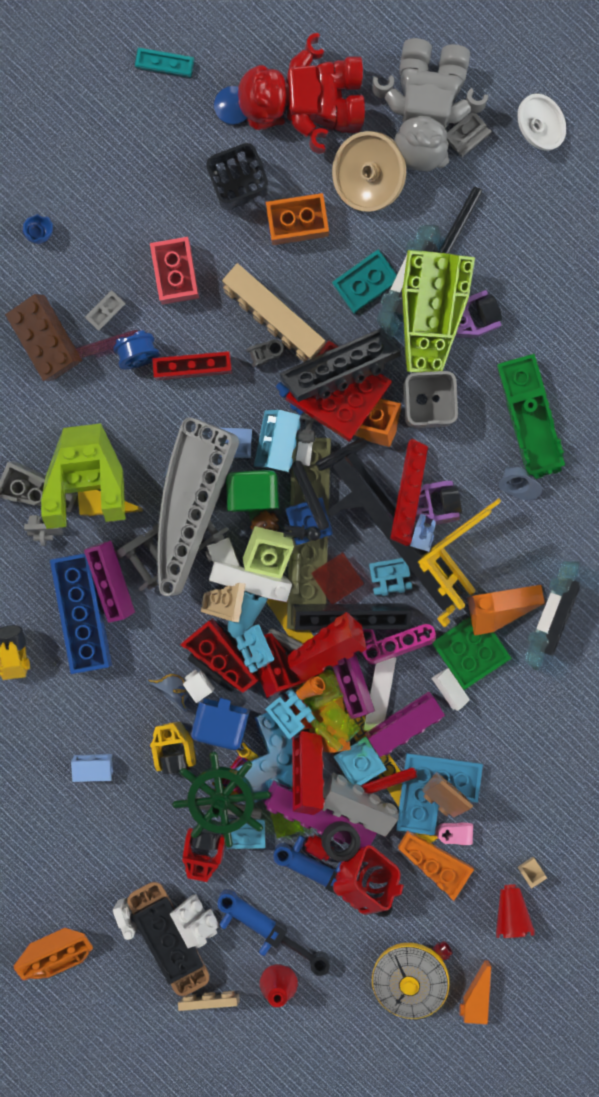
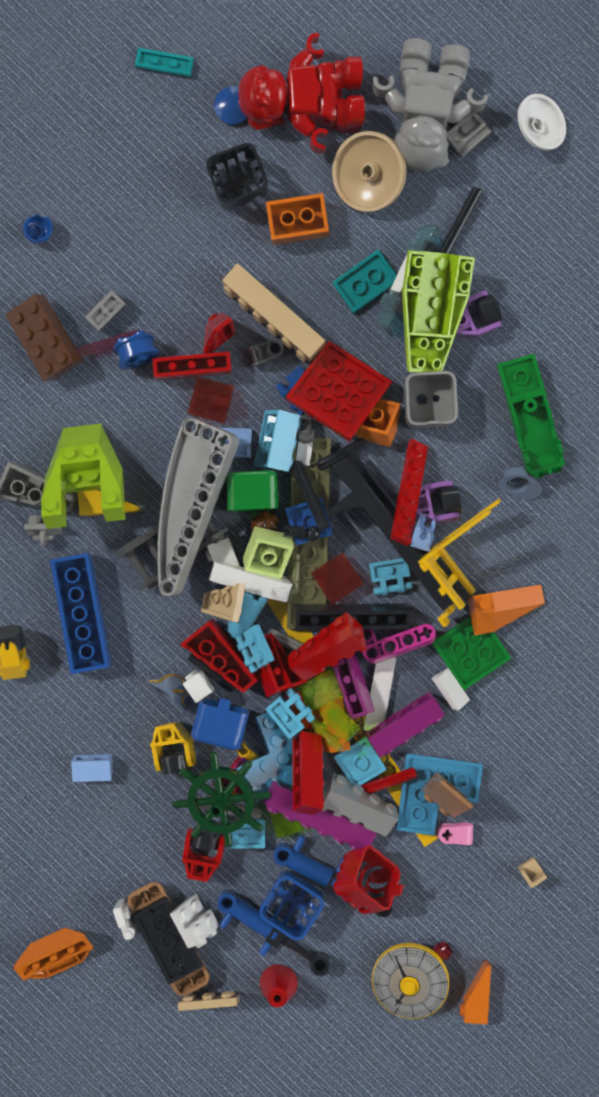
magenta brick [84,540,135,623] -> none
coral brick [150,237,199,305] -> none
black plate [280,328,401,402] -> none
orange cone [296,676,325,700] -> none
red brick [304,834,334,861] -> none
black tyre [321,821,361,862] -> none
orange wing [398,831,474,901] -> none
red cone [496,884,535,938] -> none
piece [524,561,581,671] -> none
none -> clear red plate [188,377,234,424]
none -> red wedge [203,312,236,354]
none -> blue piece [259,870,324,940]

